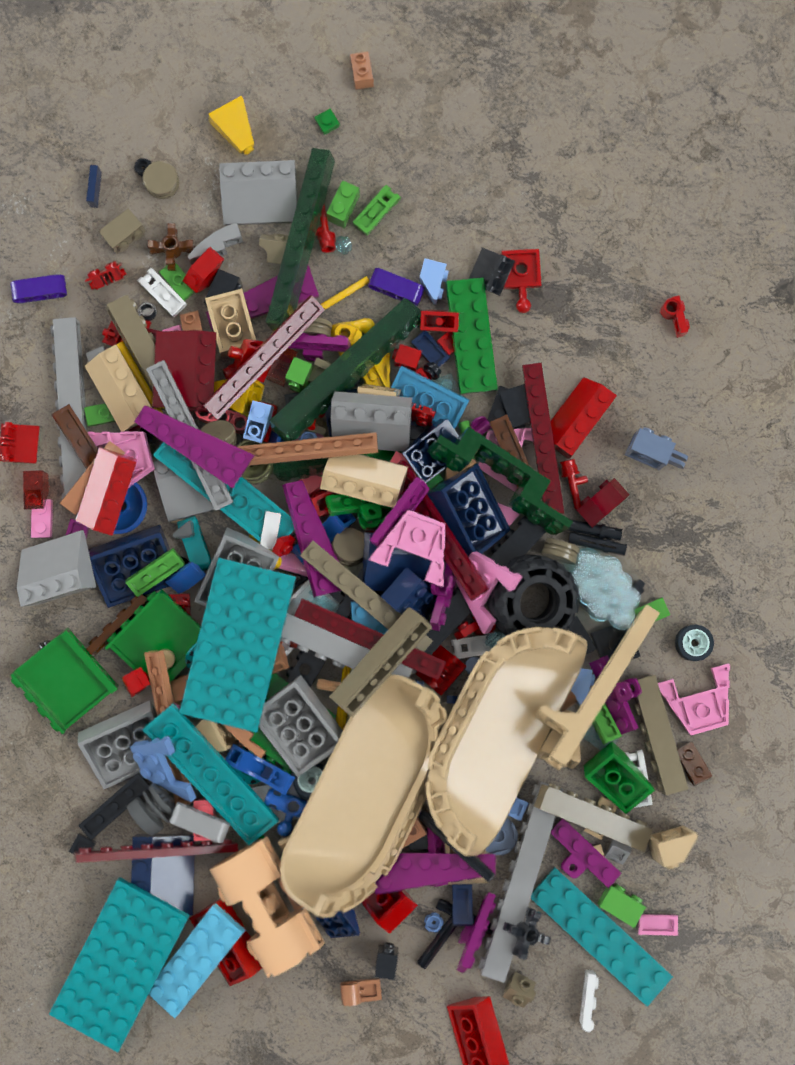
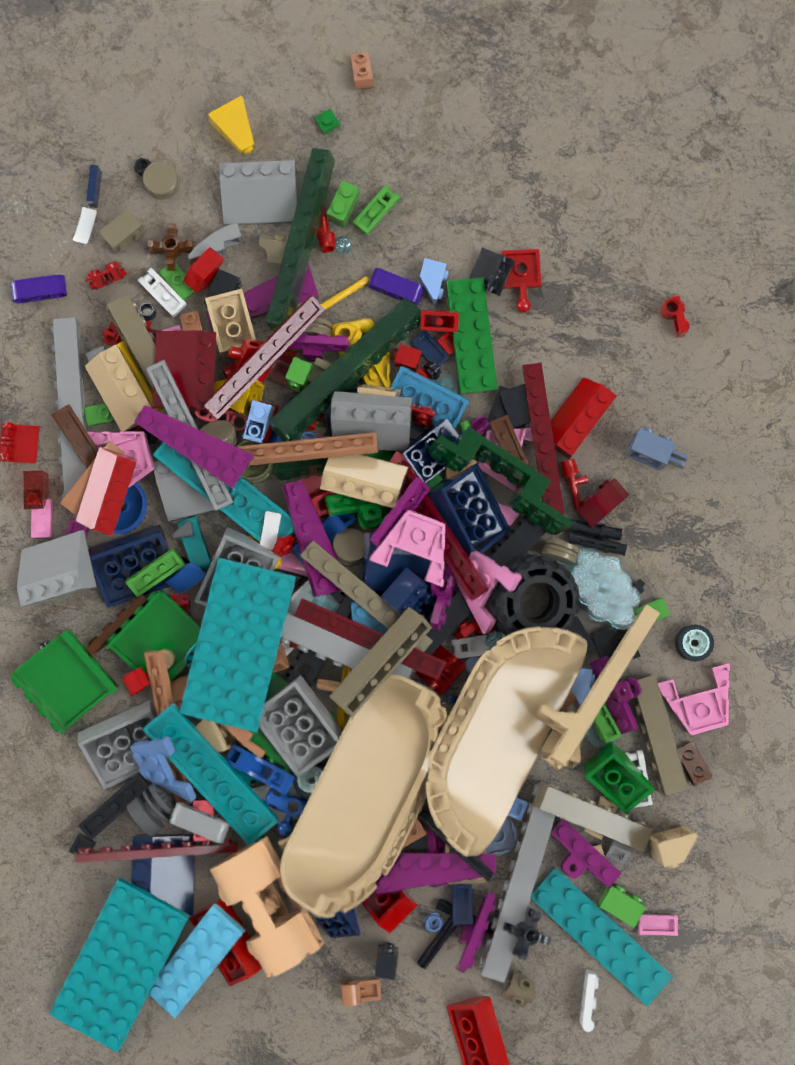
none -> white sticker [73,207,97,244]

